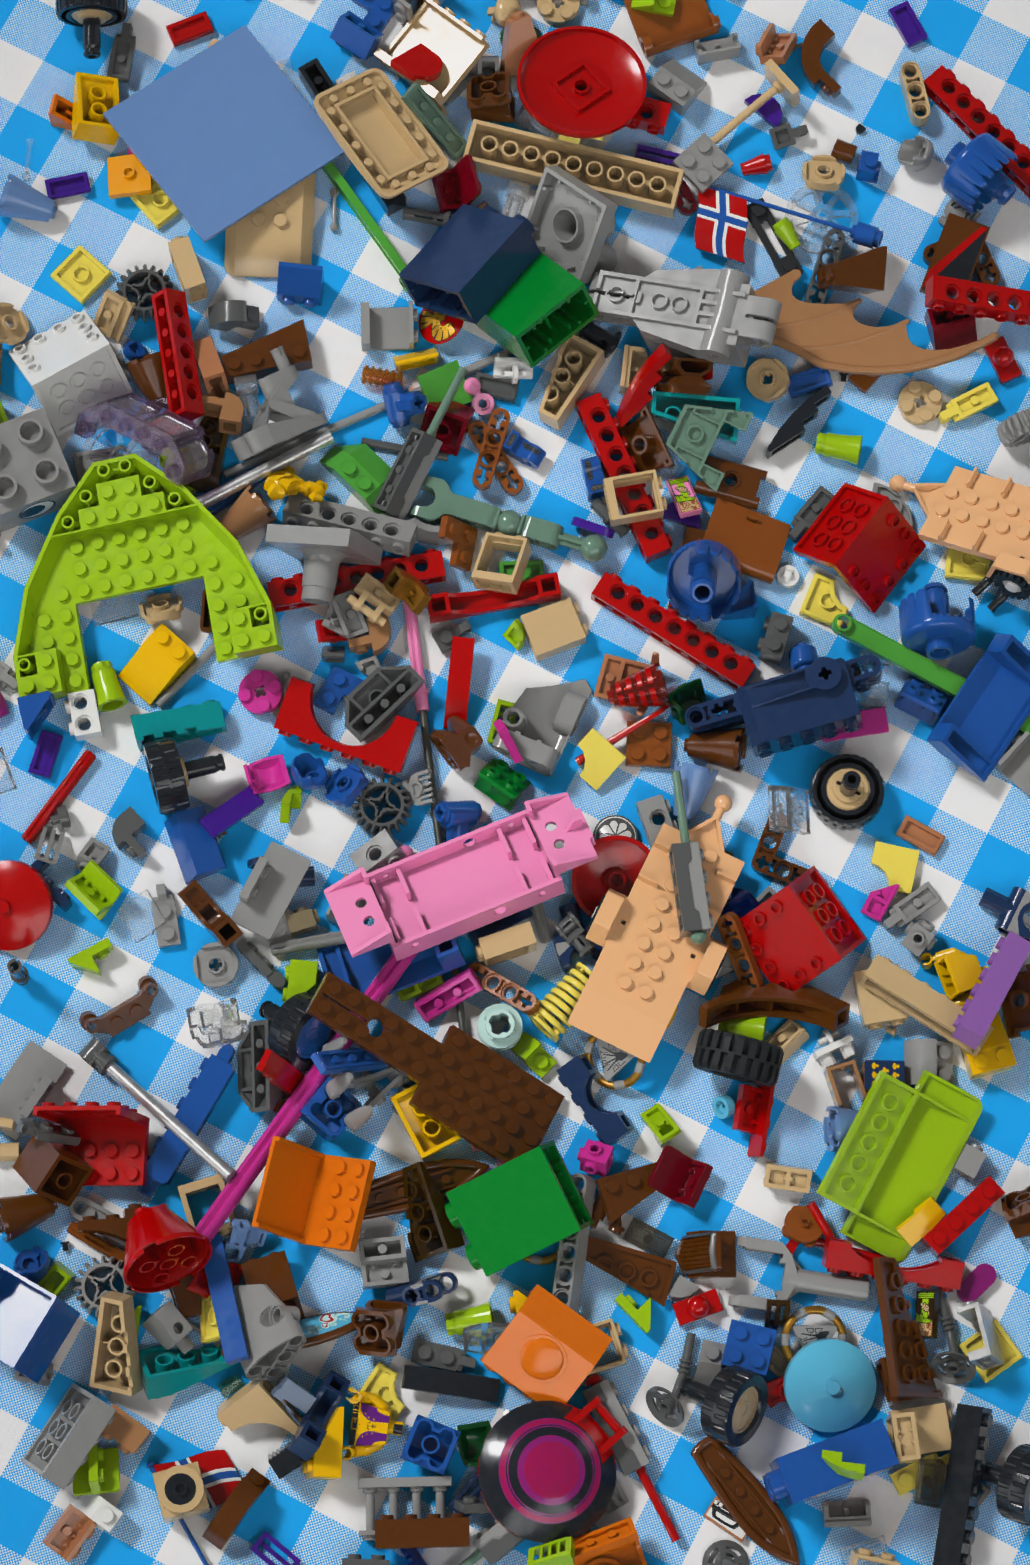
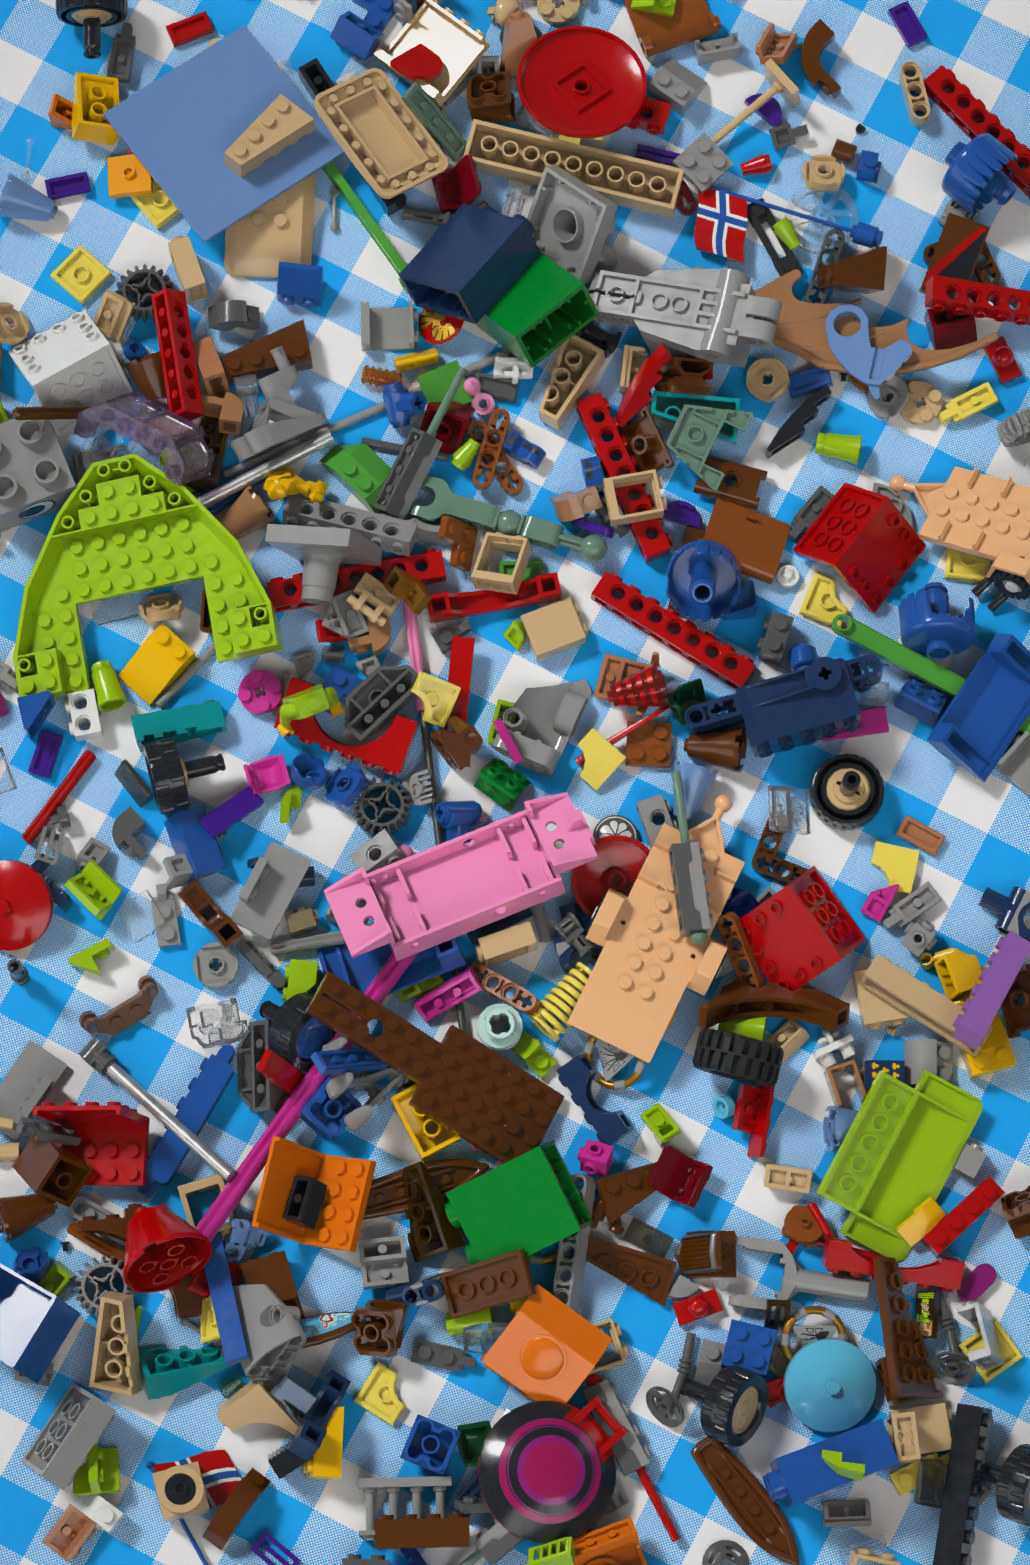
medium nougat brick [101,1403,152,1456] -> none
light grey torso [141,1300,195,1355] -> none
yellow torso [342,1387,405,1461] -> none
black slope [401,1365,500,1403] -> none
lime slope [614,1293,651,1335] -> none
clear slope [658,453,686,480] -> none
tile [666,476,702,518] -> none
tile [703,1496,747,1543] -> none
light grey hair [898,135,934,171] -> none
none -> reddish brown axle [12,406,101,420]
none -> clear smoke slope [115,760,154,808]
none -> light grey panel [162,853,193,890]
none -> tan wedge [224,94,314,178]
none -> lime torso [277,684,345,739]
none -> black brick [283,1175,327,1229]
none -> light grey tile [292,650,314,679]
none -> light yellow tile [412,671,461,729]
none -> reddish brown tile [440,1249,536,1319]
none -> lime cone [450,438,481,471]
none -> medium nougat brick [550,485,603,522]
none -> medium blue animal [826,304,912,400]
none -> light grey dish [867,375,909,418]

